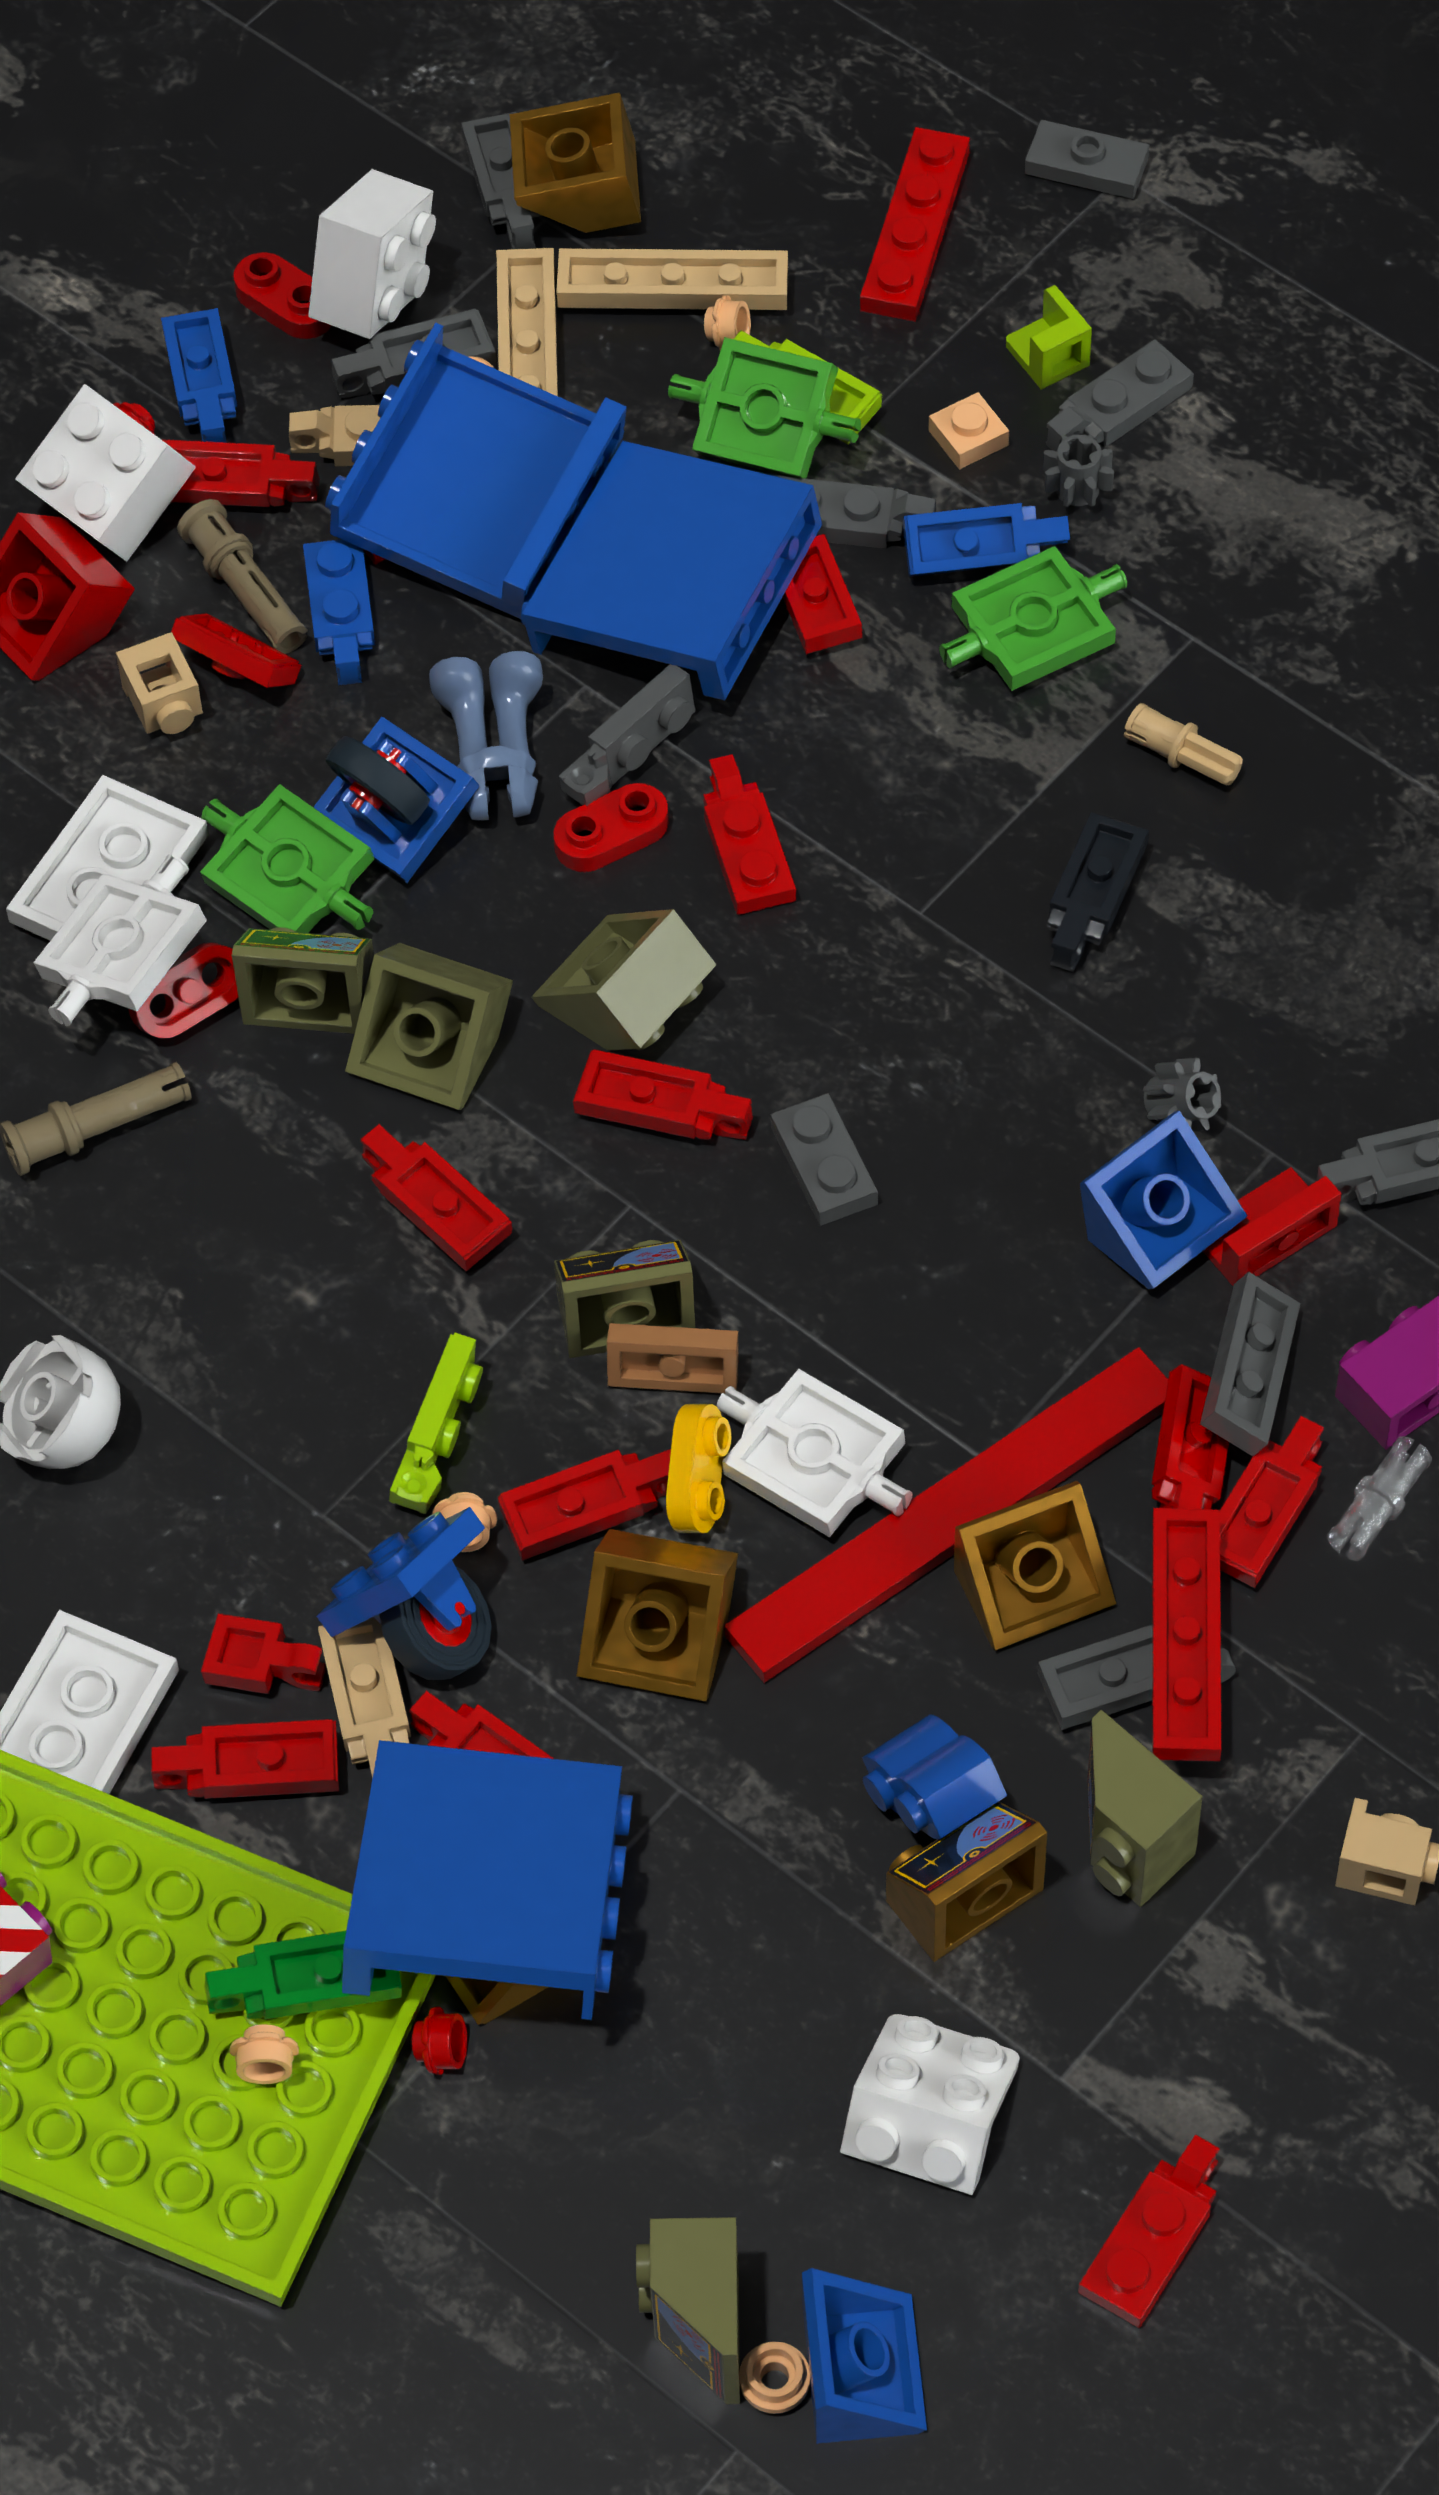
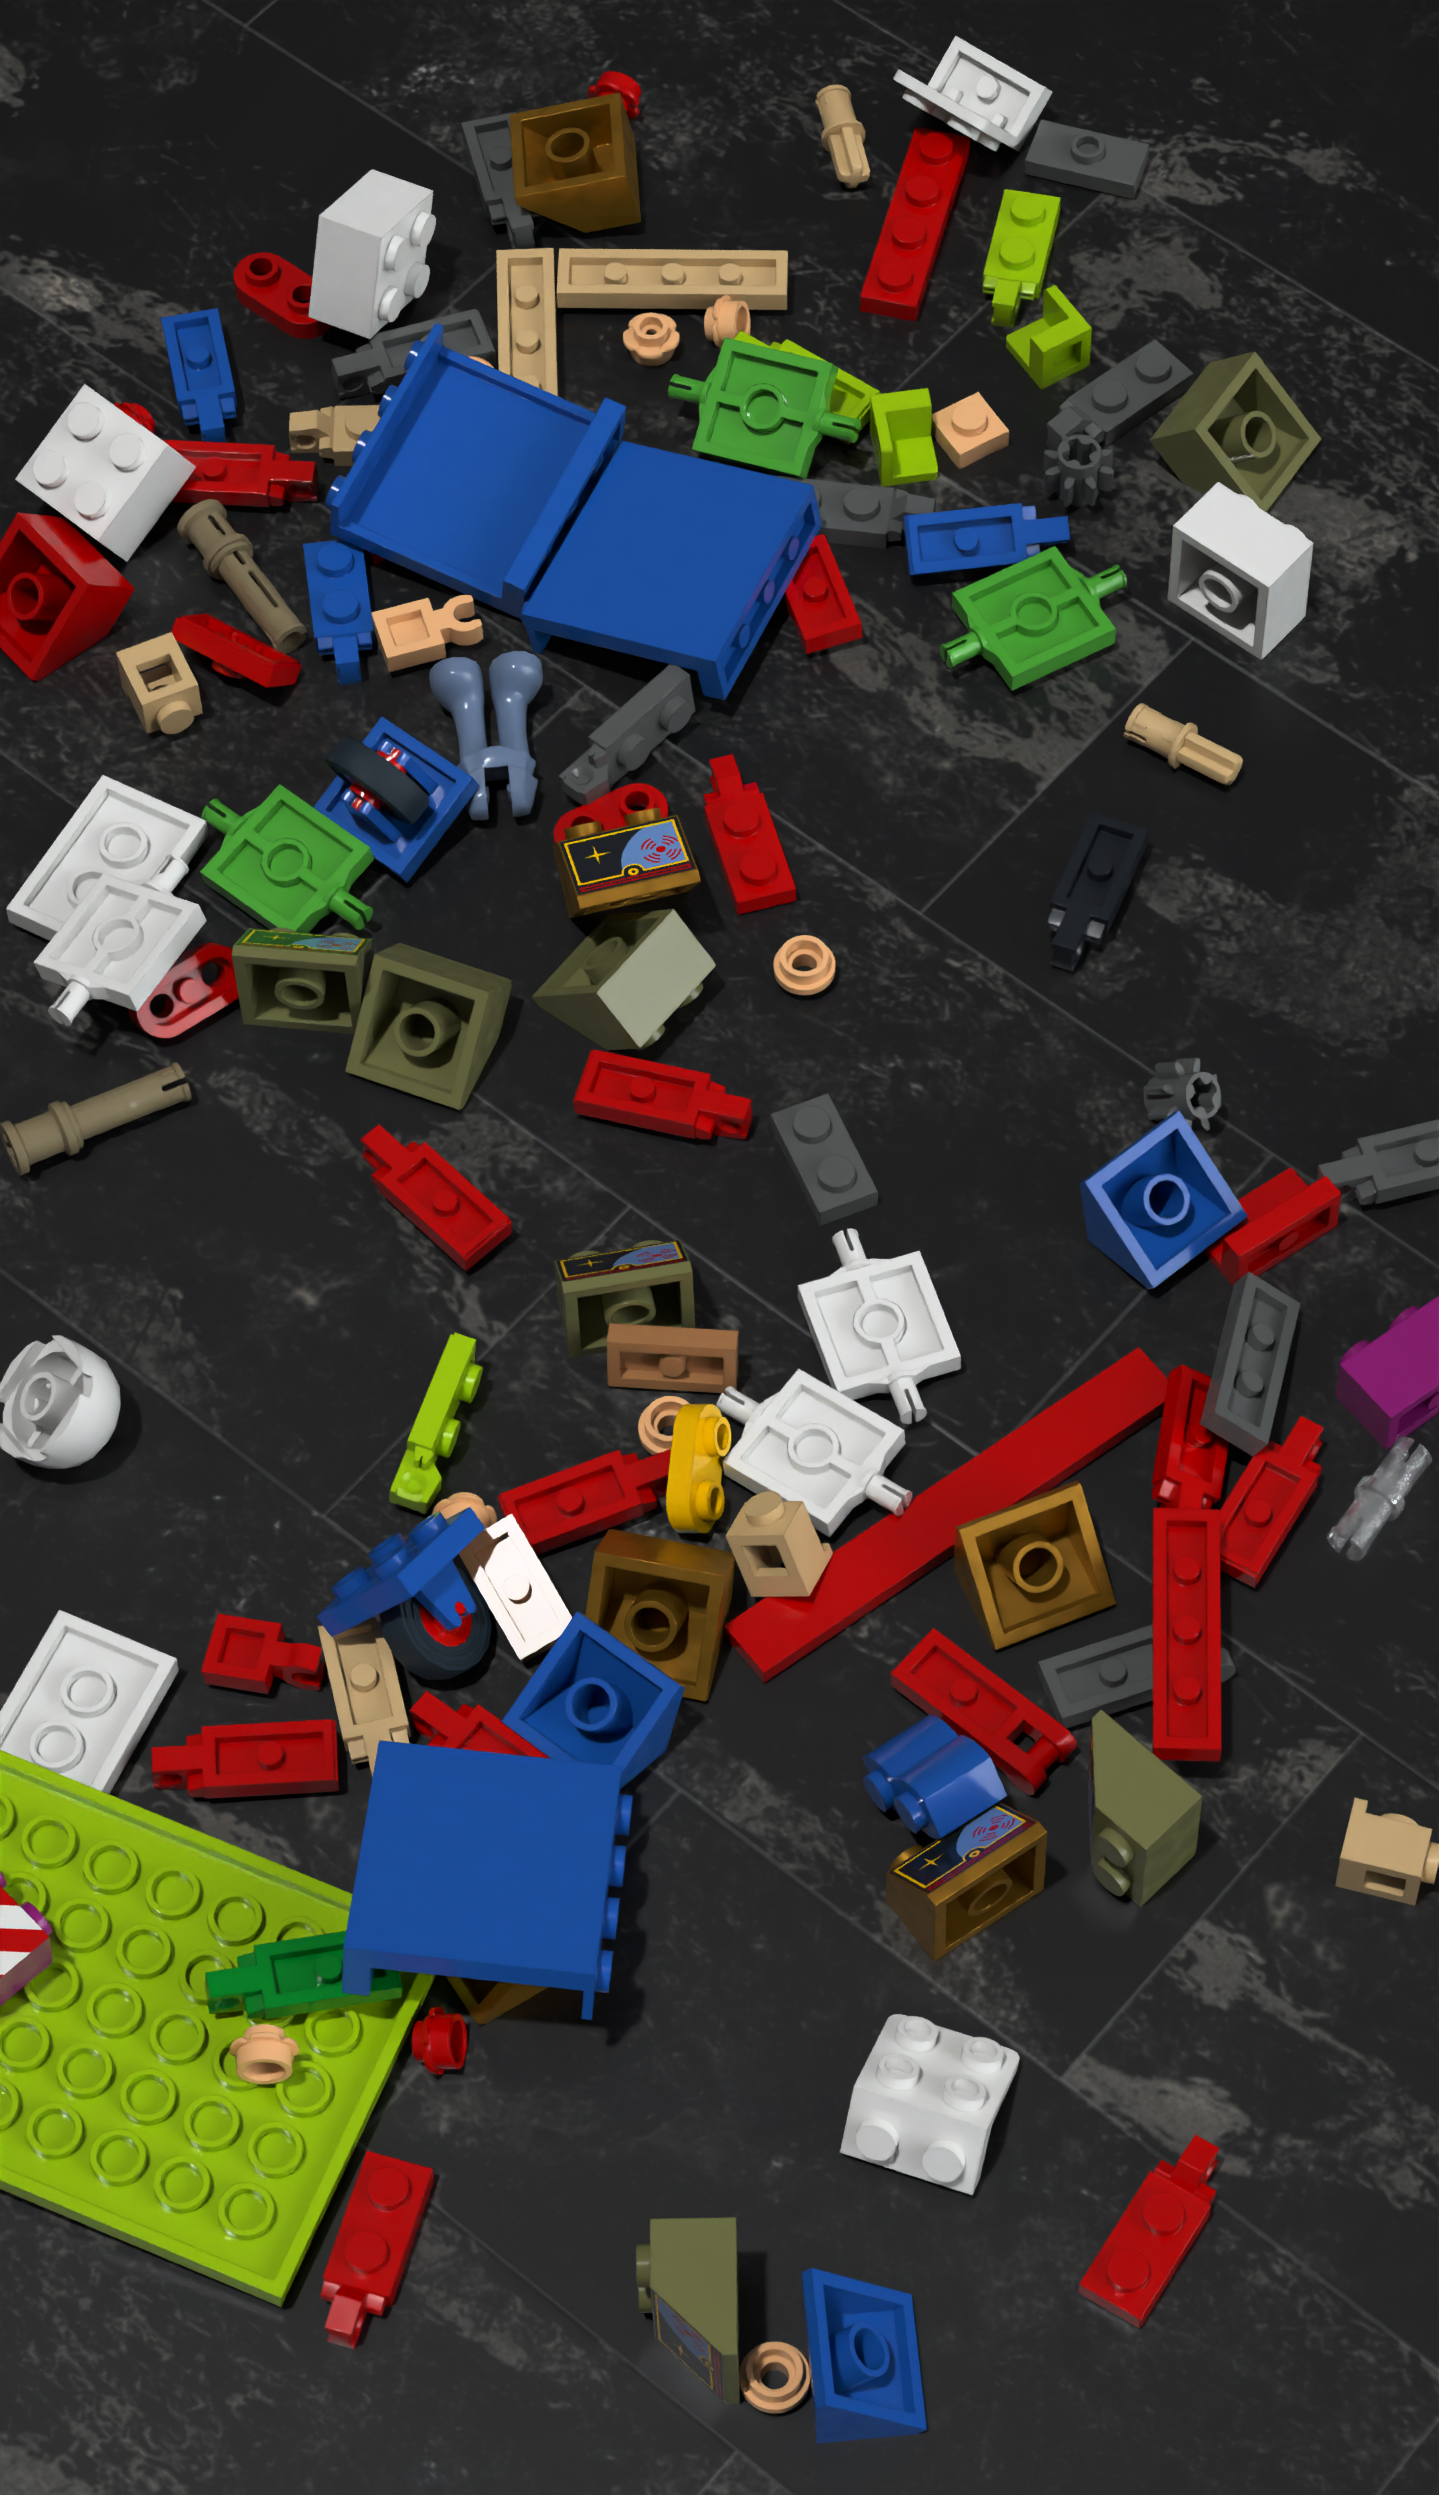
none -> red hinge [320,2151,434,2349]
none -> light nougat plate [371,595,483,672]
none -> plate [459,1514,573,1664]
none -> blue slope [502,1611,685,1789]
none -> slope [553,808,701,919]
none -> red plate [587,71,642,119]
none -> light nougat plate [623,312,680,366]
none -> light nougat plate [638,1396,690,1455]
none -> tan brick [726,1491,833,1597]
none -> light nougat plate [774,935,835,995]
none -> white plate [798,1228,961,1424]
none -> tan axle [815,84,870,188]
none -> lime panel [870,388,938,487]
none -> red plate [890,1628,1077,1795]
none -> white bracket [893,36,1053,152]
none -> lime hinge [983,189,1061,328]
none -> olive slope [1149,351,1321,512]
none -> white brick [1168,482,1313,660]

